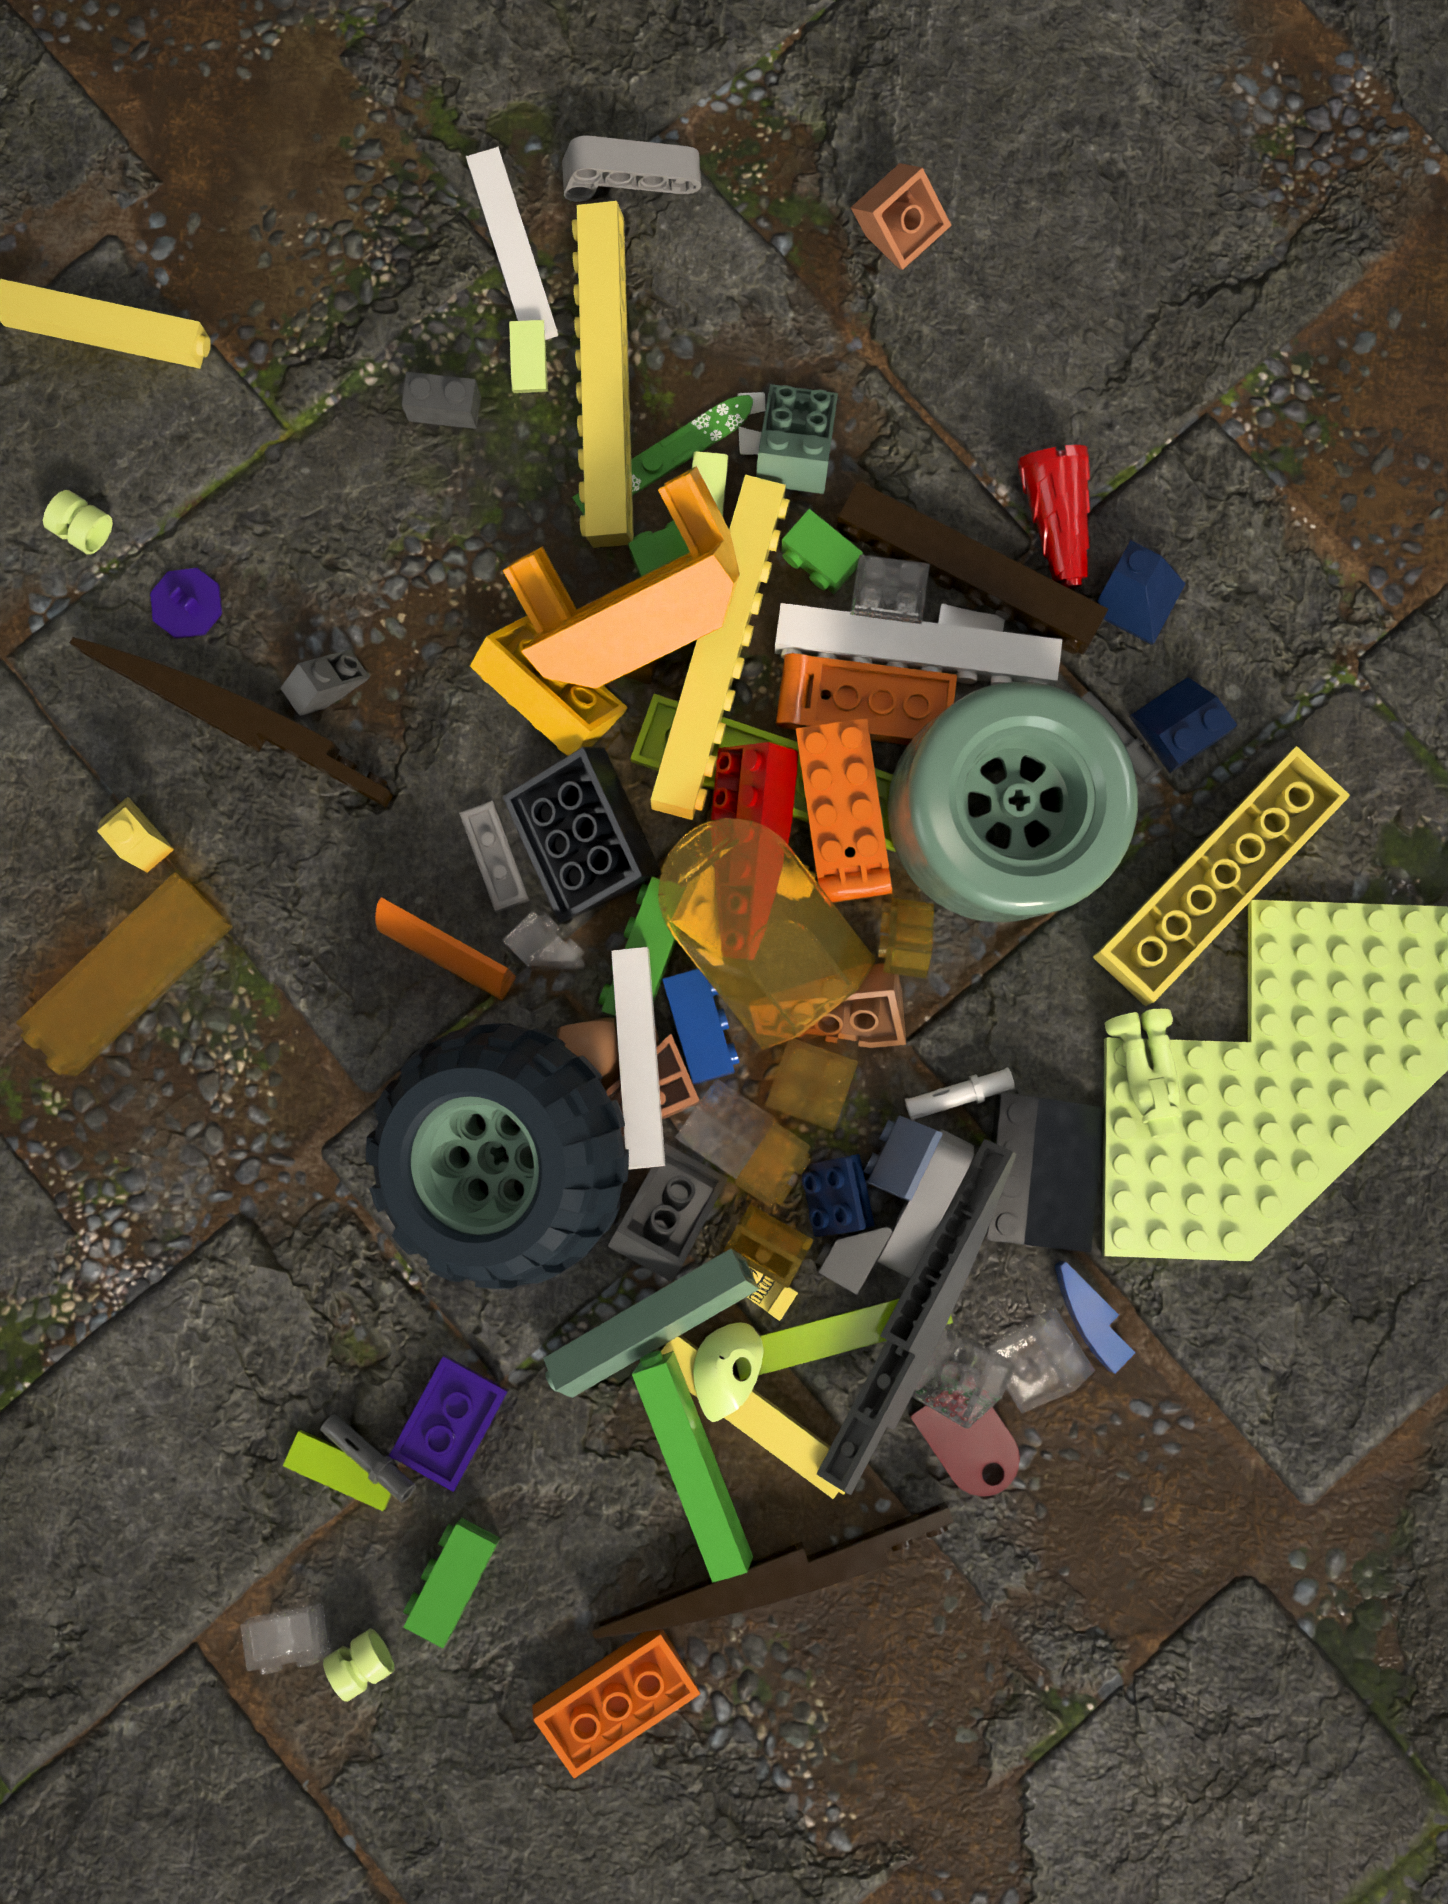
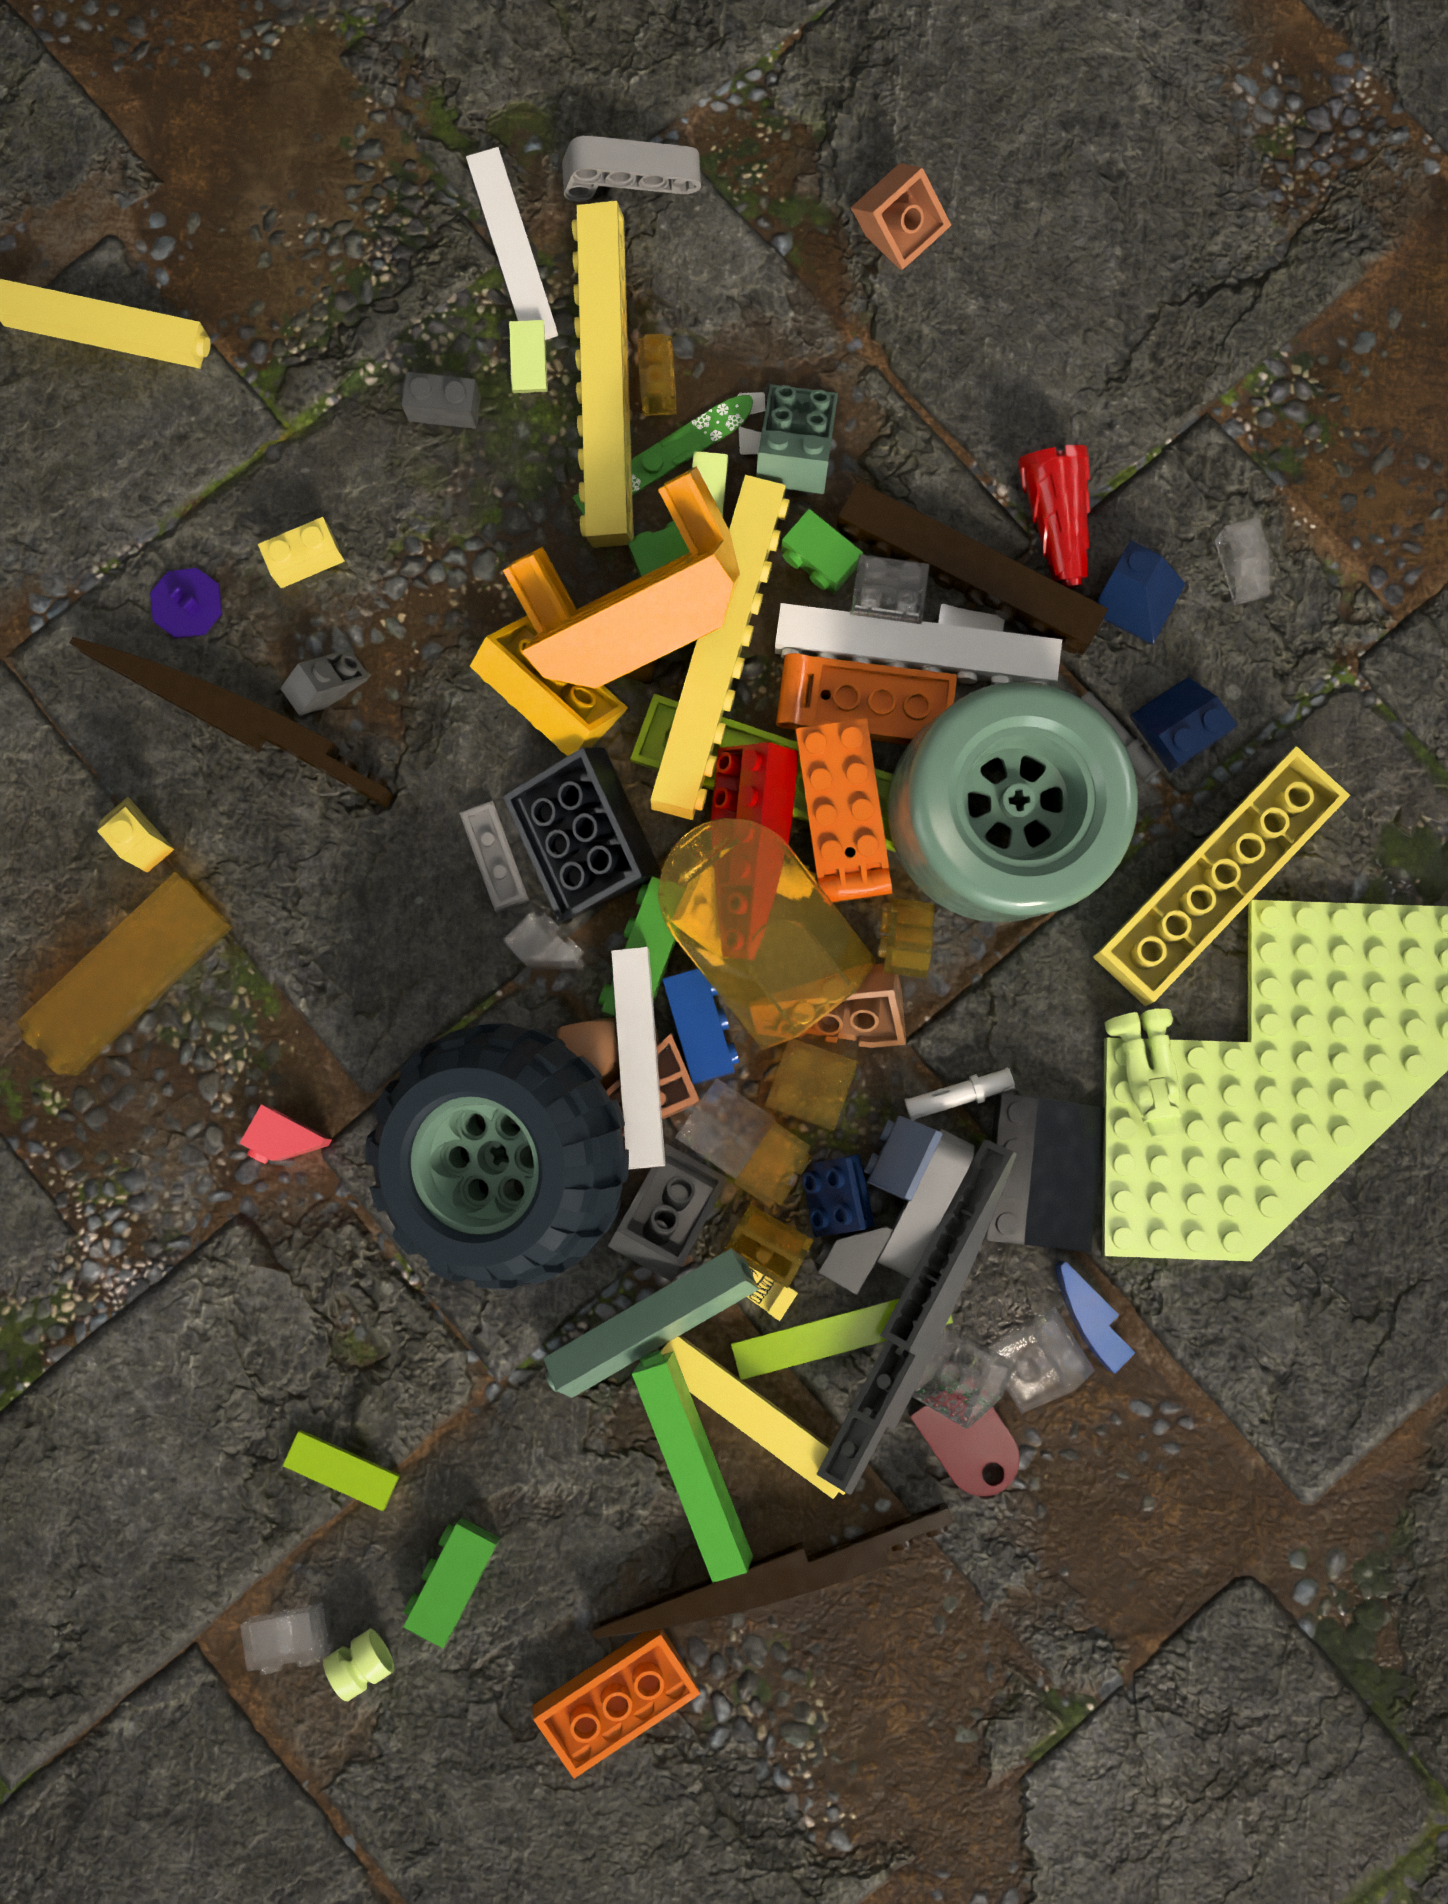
yellowish green wheel [43,490,113,554] -> none
dark grey pin [320,1414,416,1503] -> none
orange slope [375,897,516,1001] -> none
dark purple plate [389,1355,509,1492] -> none
yellowish green piece [693,1322,764,1422] -> none
none -> coral slope [240,1105,332,1164]
none -> light yellow brick [258,517,345,588]
none -> clear yellow hips [637,334,677,416]
none -> clear slope [1215,517,1269,605]

